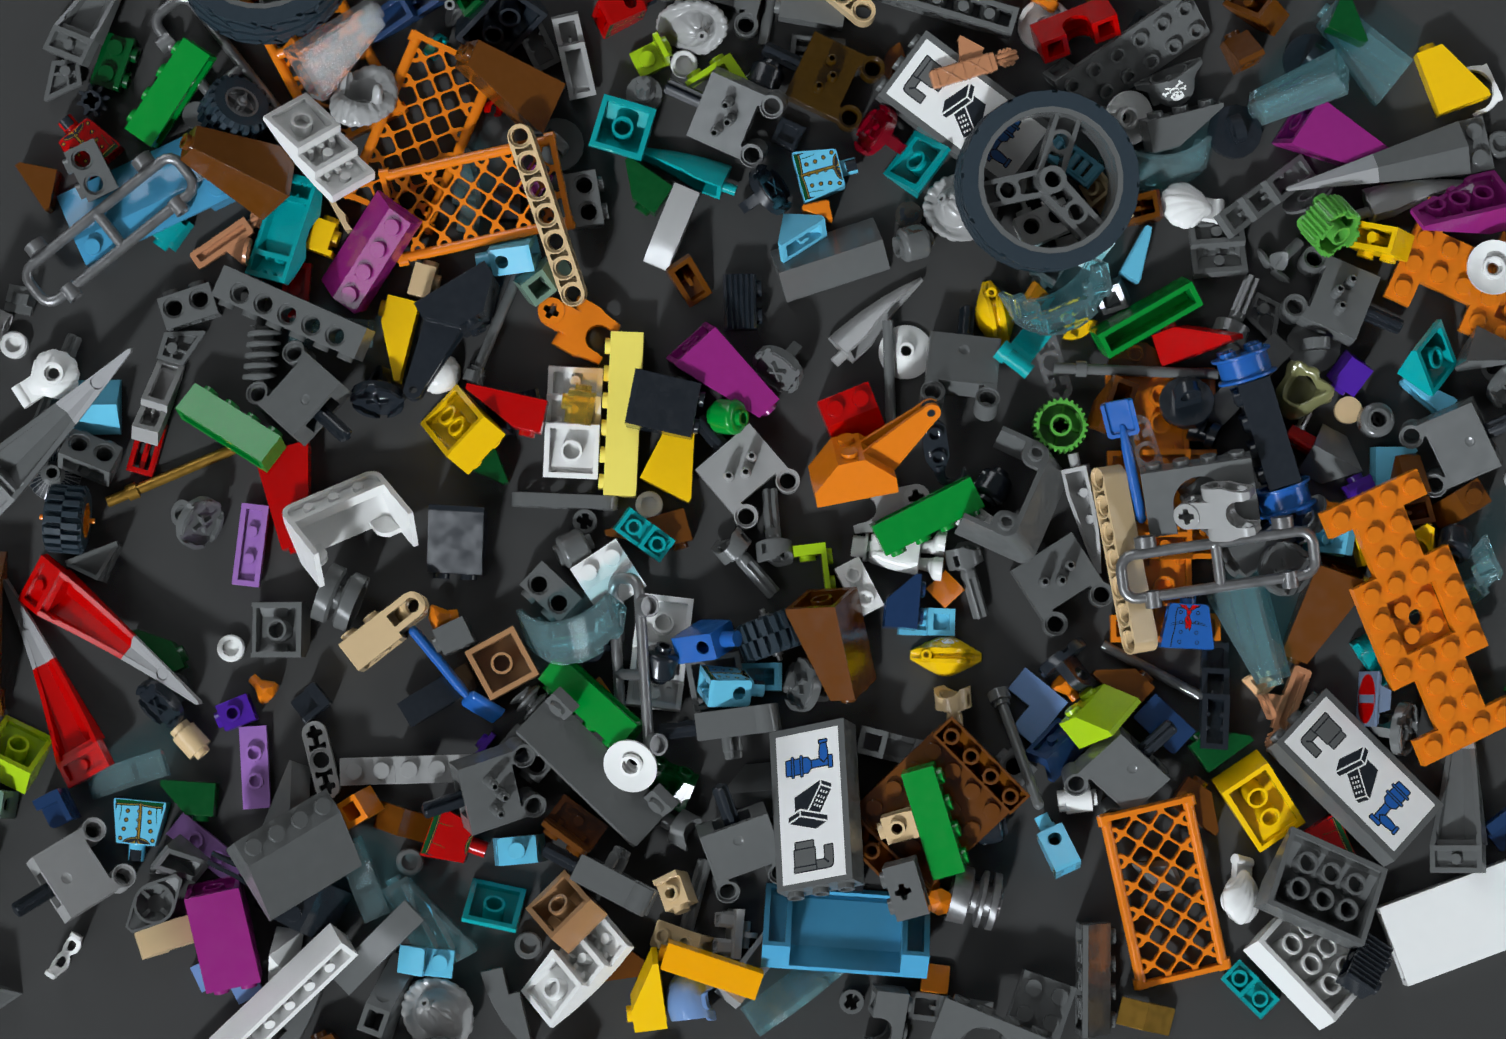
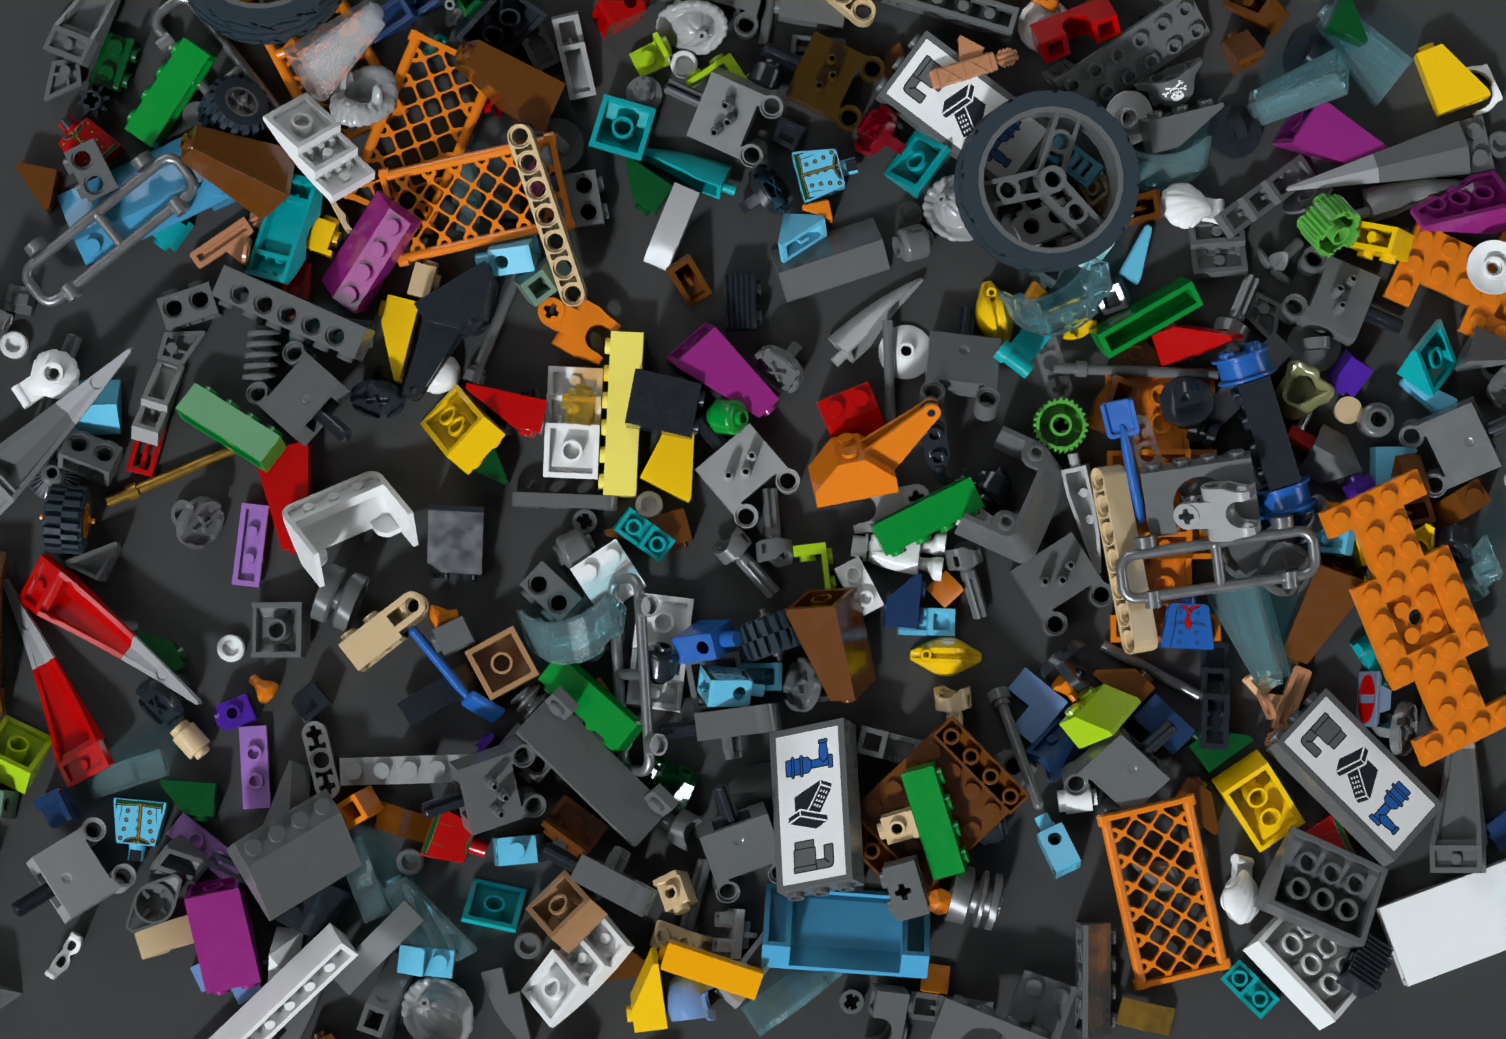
white dish [603,740,658,792] -> none

